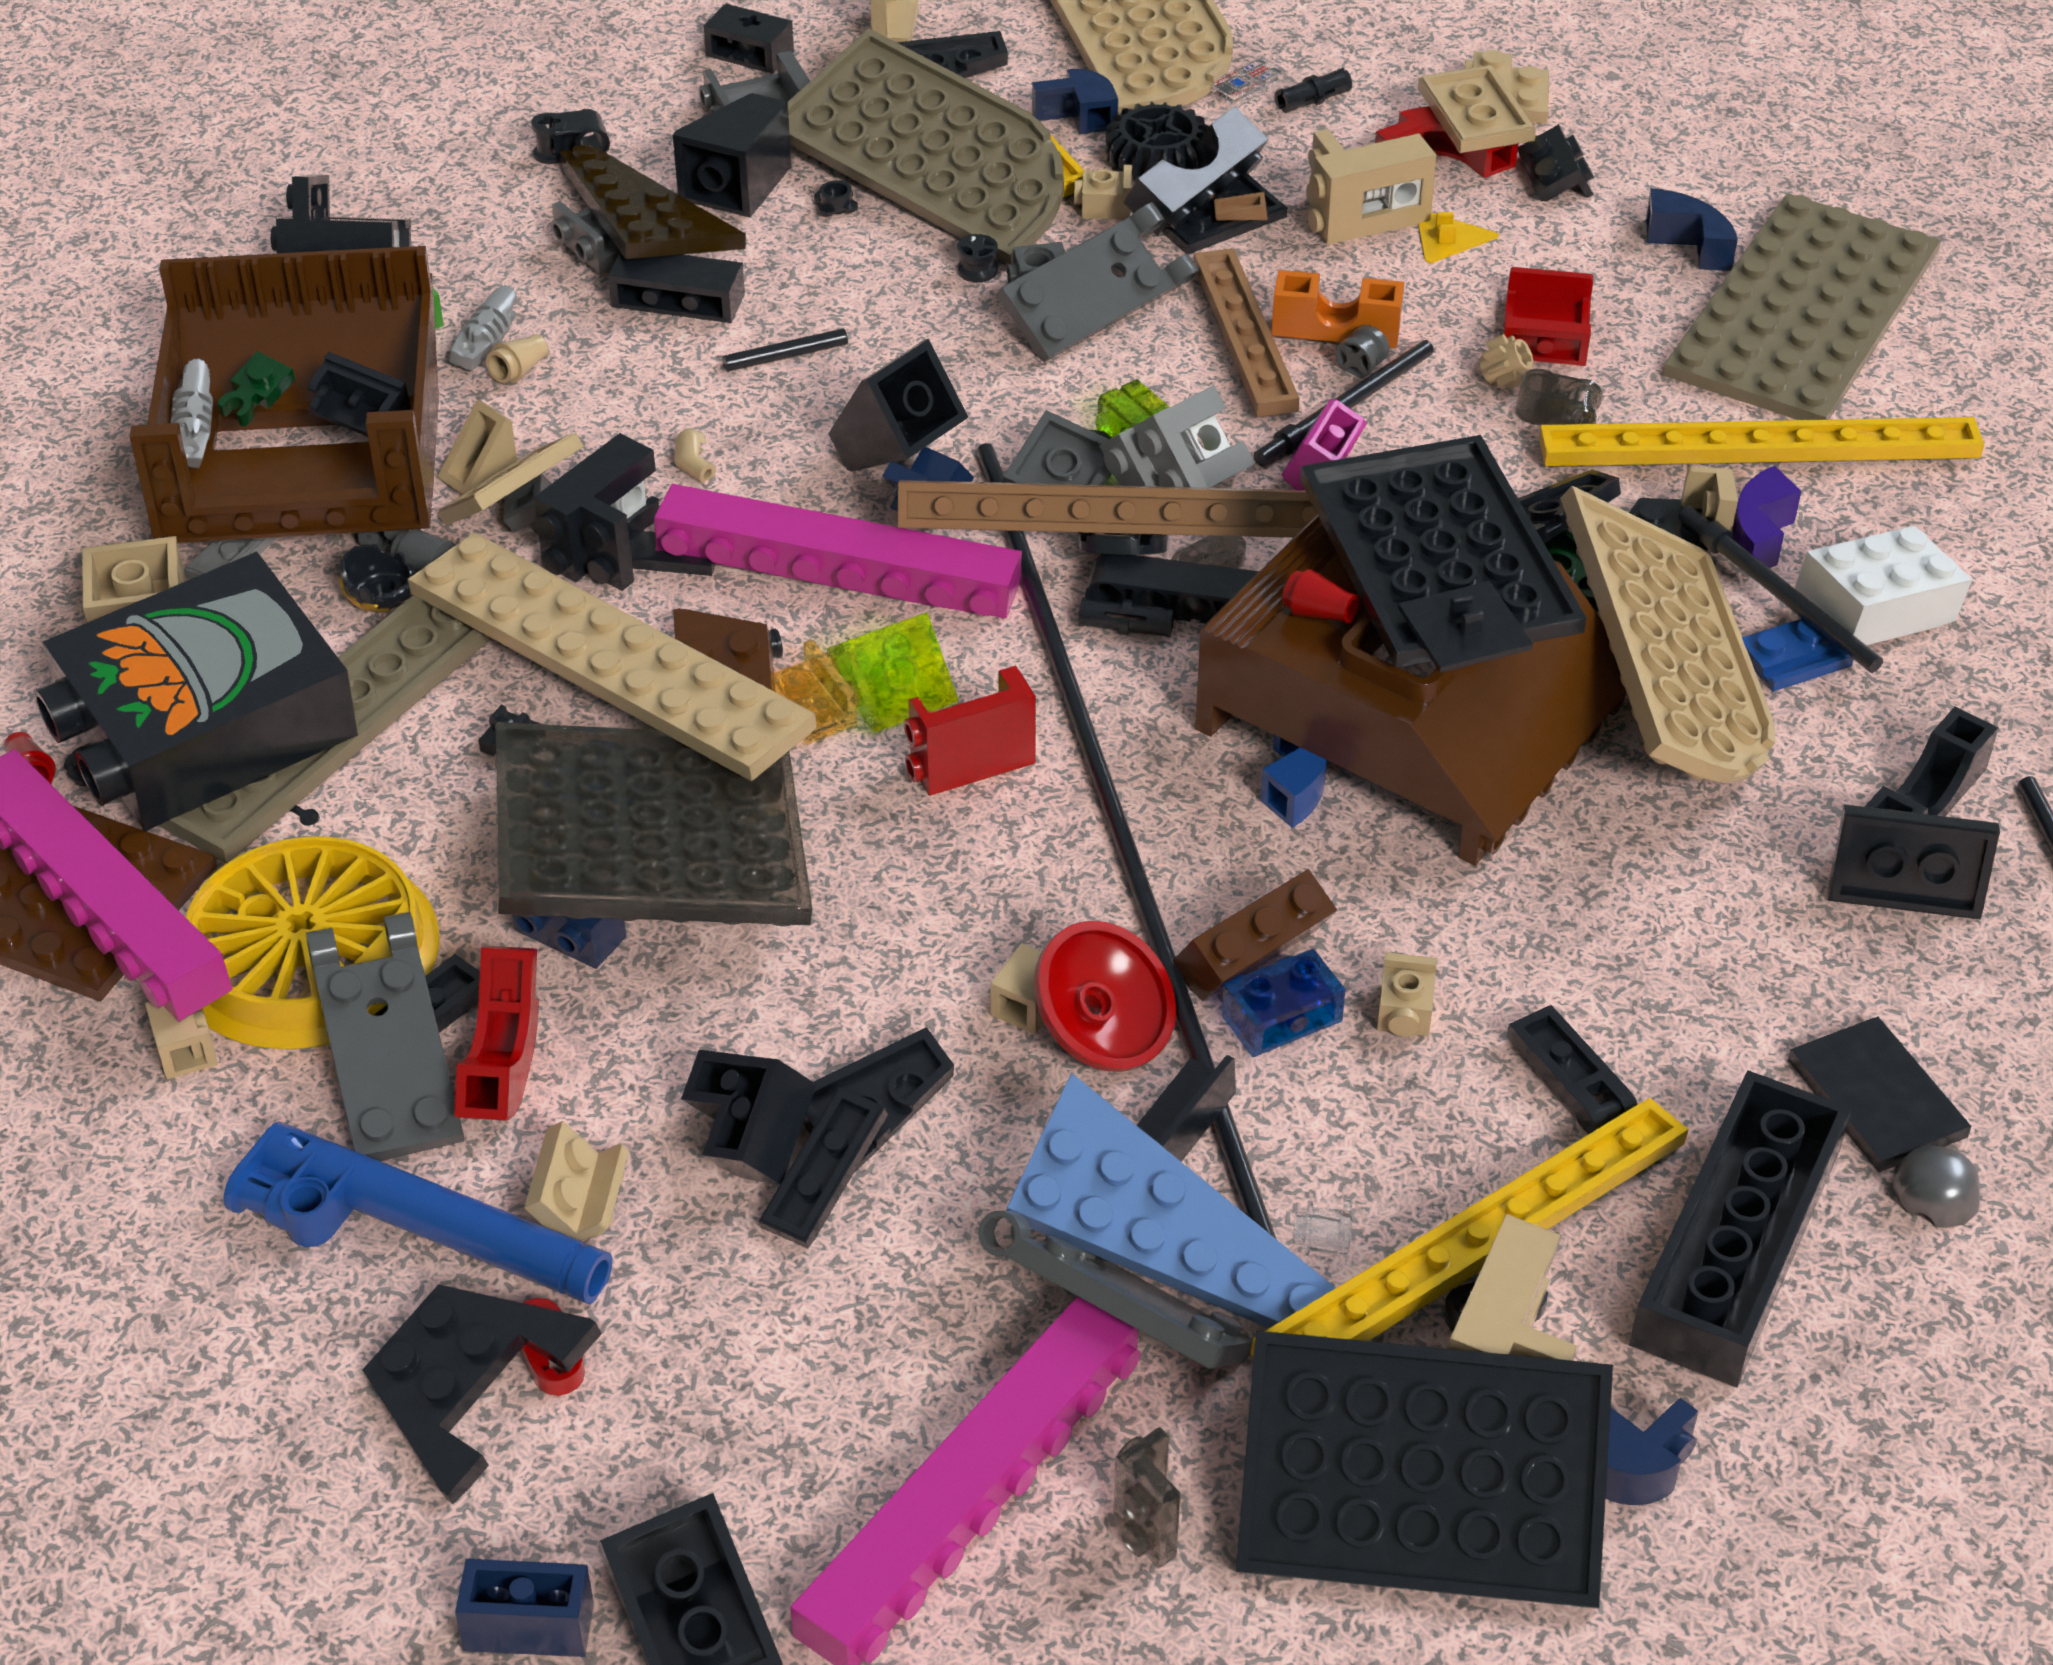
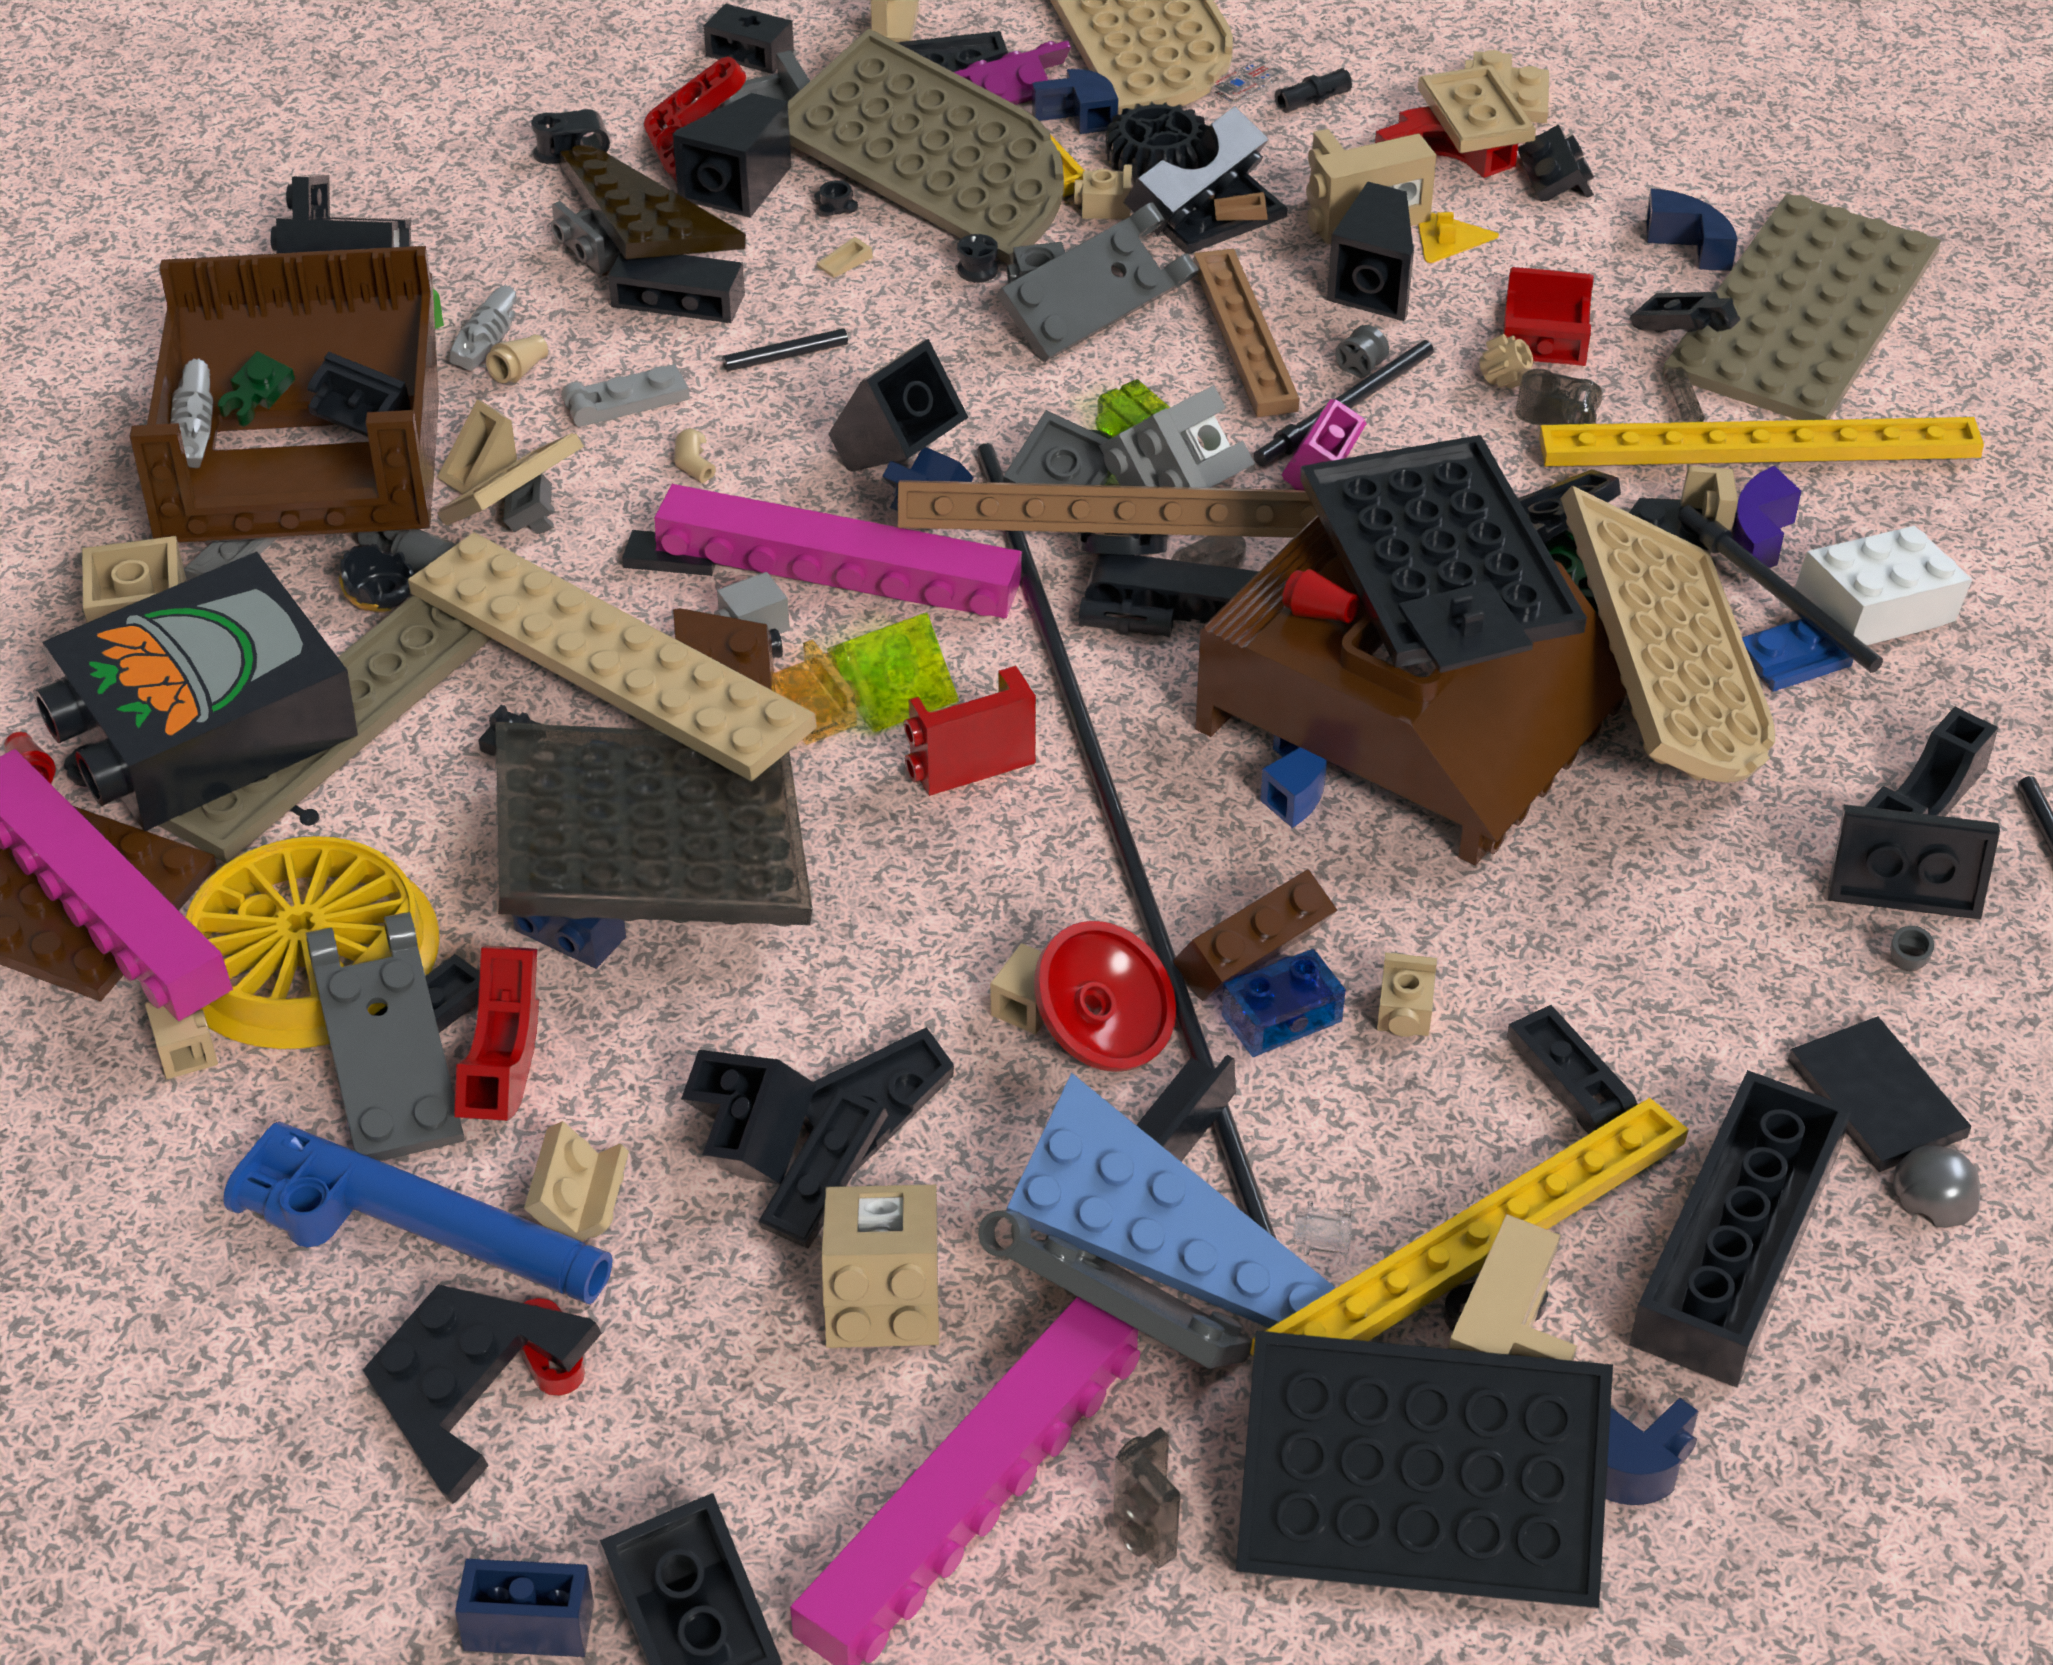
black brick [533,433,660,591] -> none
orange arch [1271,270,1405,348] -> none
none -> light grey plate [561,364,690,427]
none -> red beam [644,57,746,183]
none -> light grey brick [714,572,790,634]
none -> tan piece [817,237,873,278]
none -> tan brick [822,1184,939,1348]
none -> magenta bracket [950,41,1071,105]
none -> black slope [1327,182,1414,321]
none -> black hinge [1630,292,1741,332]
none -> clear smoke axle [1662,367,1705,422]
none -> dark grey hinge [1890,925,1934,971]

